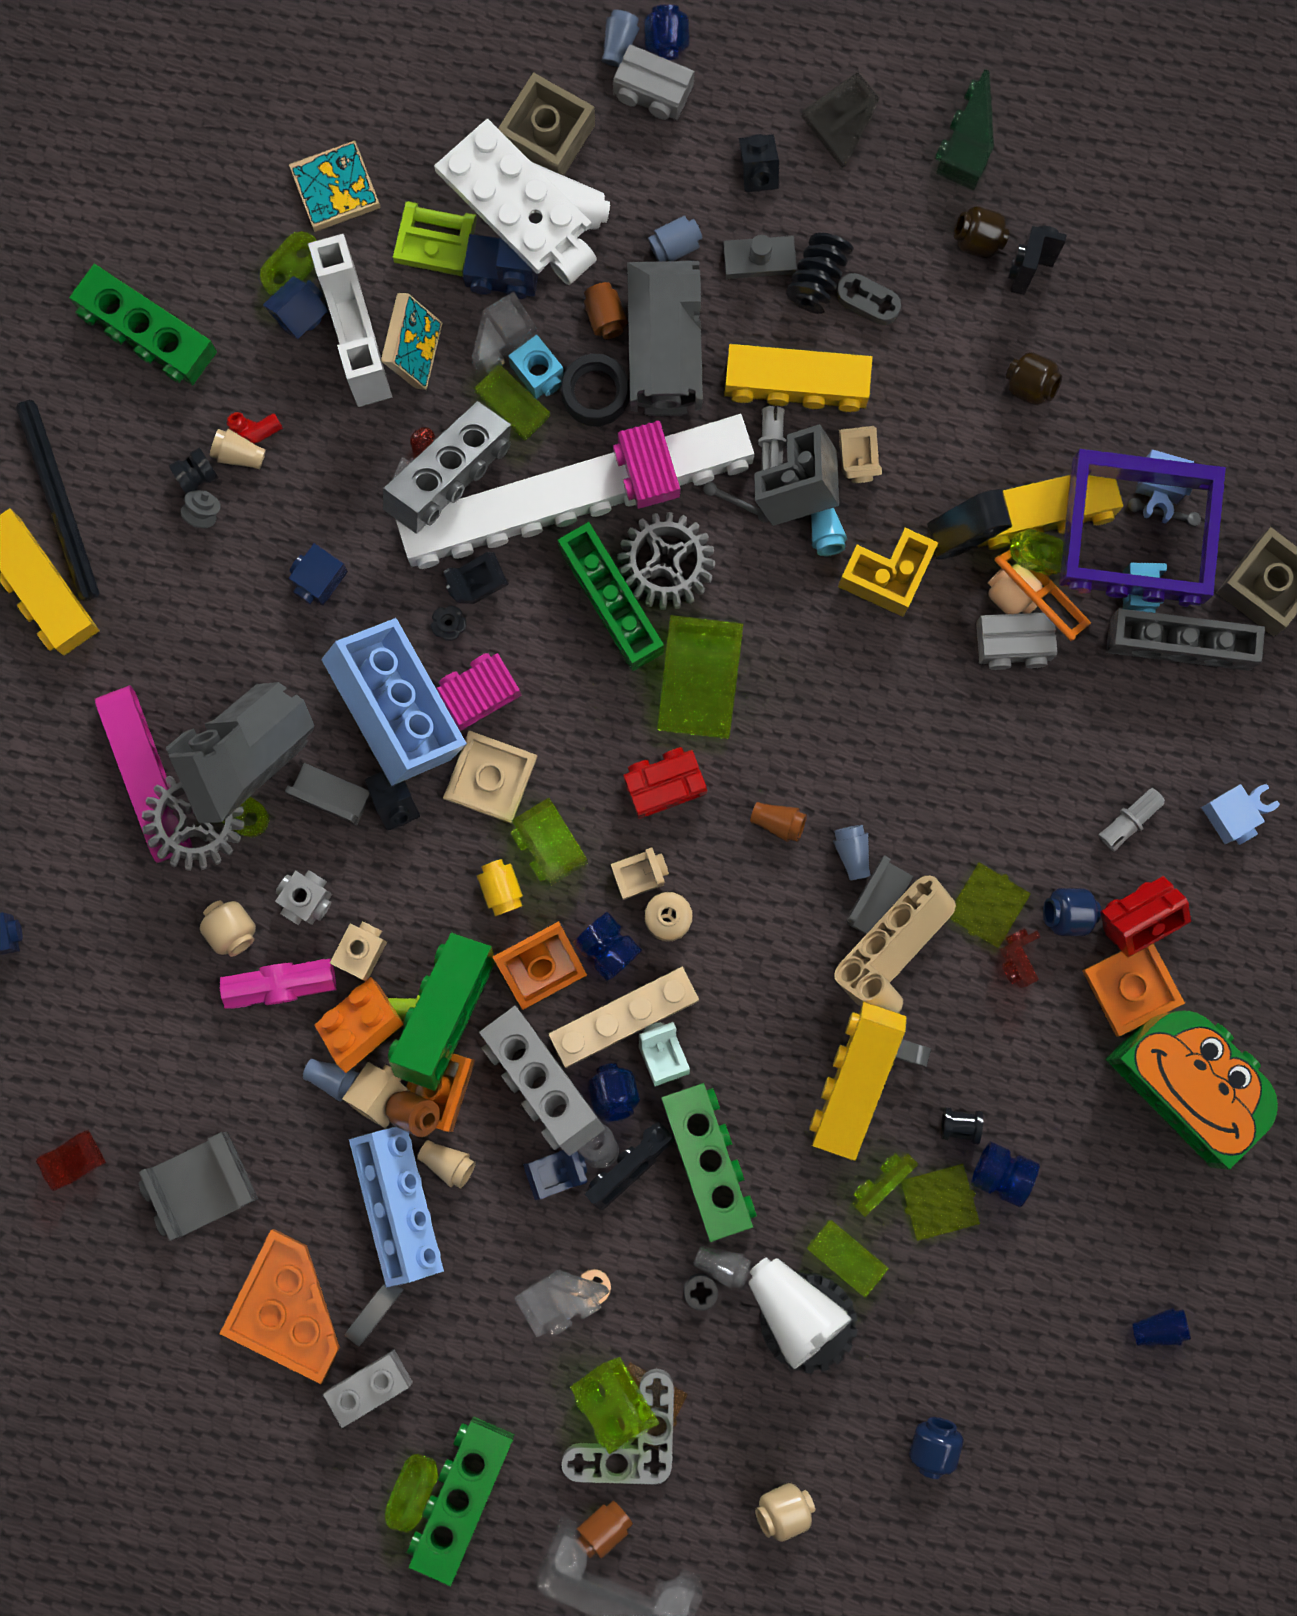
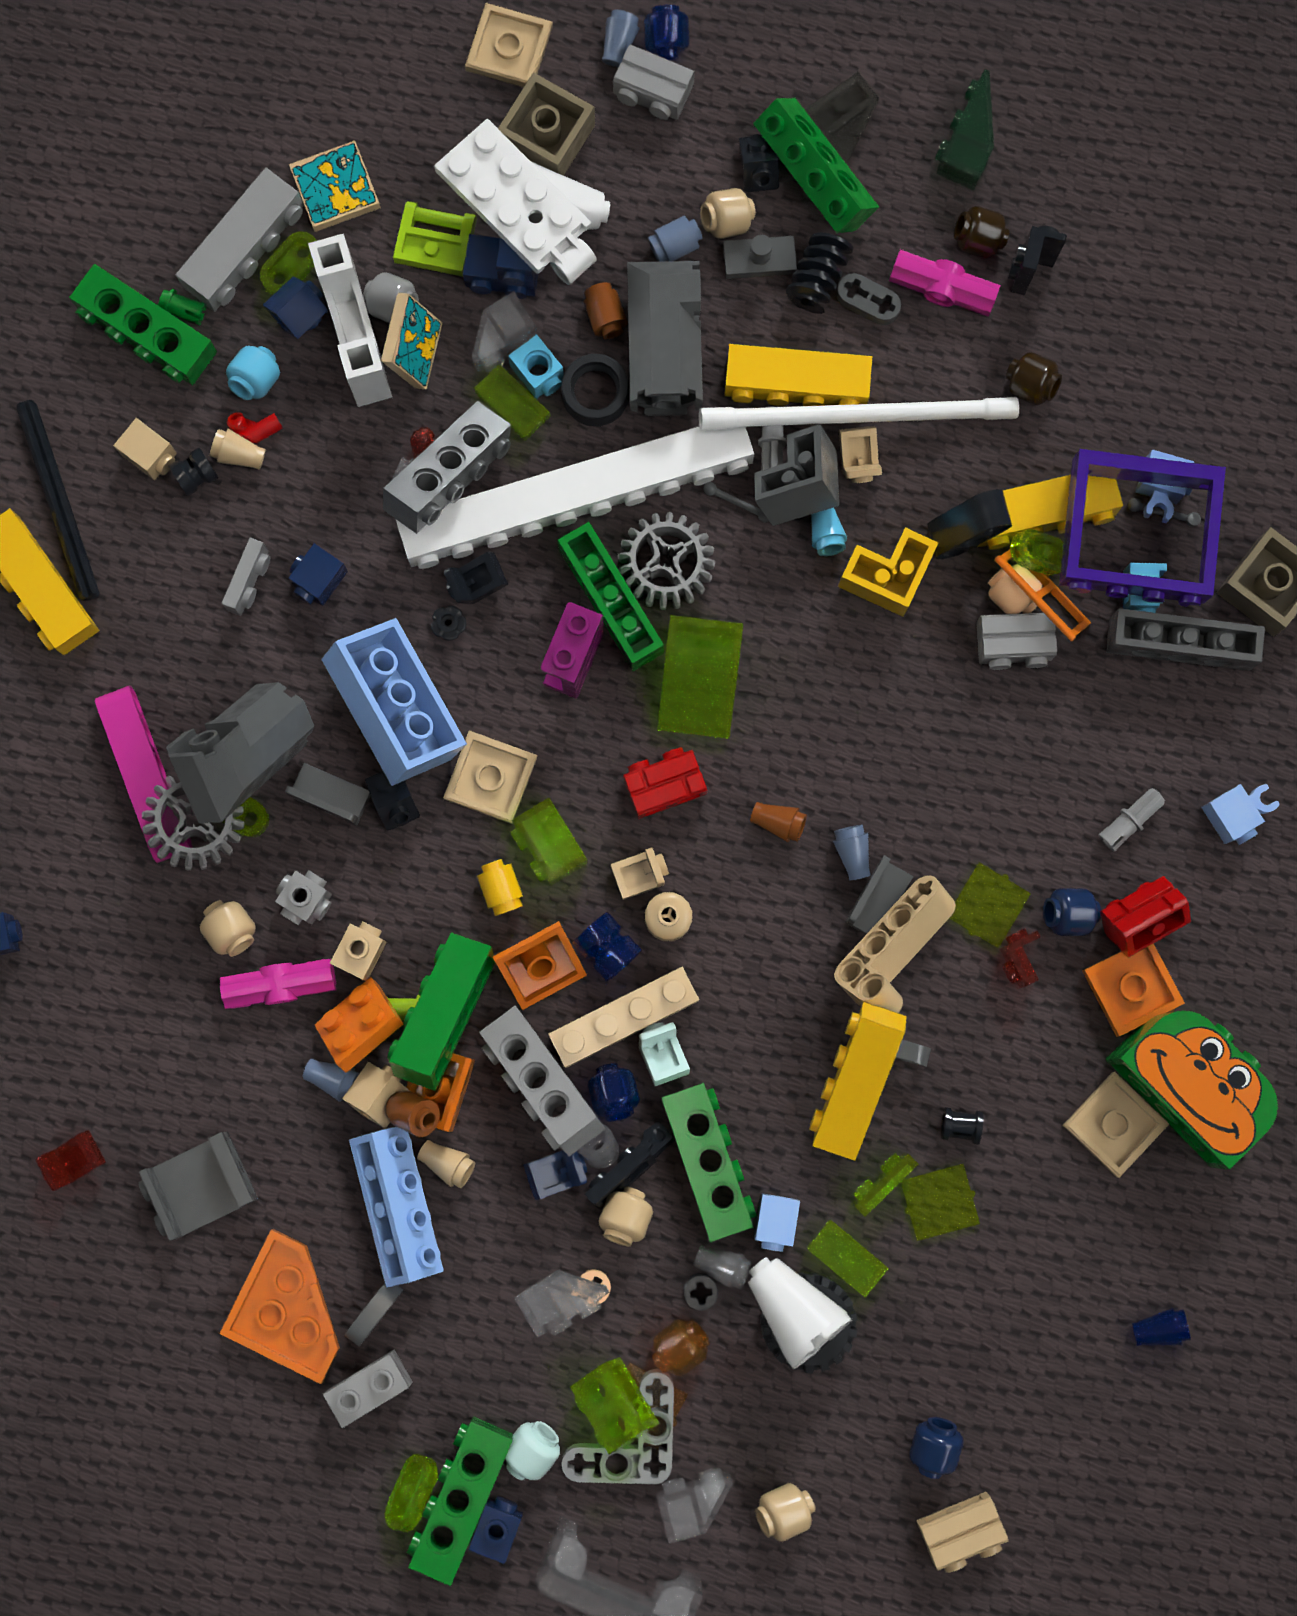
dark grey wheel [180,490,221,528] -> none
dark pink brick [436,653,521,731] -> none
dark orange brick [575,1501,633,1559] -> none
dark pink brick [613,421,680,509] -> none
clear blue wheel [971,1141,1040,1208] -> none
none -> tan brick [113,418,177,481]
none -> green pin [158,289,207,325]
none -> light grey brick [175,167,304,312]
none -> light grey plate [221,538,270,616]
none -> medium azure head [226,346,280,400]
none -> light grey head [363,272,419,323]
none -> tan tile [465,3,553,87]
none -> dark blue brick [469,1497,523,1564]
none -> light aqua head [505,1421,560,1480]
none -> magenta panel [541,602,604,699]
none -> tan head [599,1187,653,1247]
none -> clear orange head [652,1319,709,1377]
none -> clear slope [656,1467,733,1544]
none -> white piece [699,397,1019,430]
none -> tan head [700,188,755,239]
none -> green brick [753,98,879,233]
none -> light blue brick [754,1193,800,1252]
none -> dark pink piece [889,250,1000,317]
none -> tan brick [916,1492,1008,1573]
none -> tan tile [1062,1072,1169,1178]

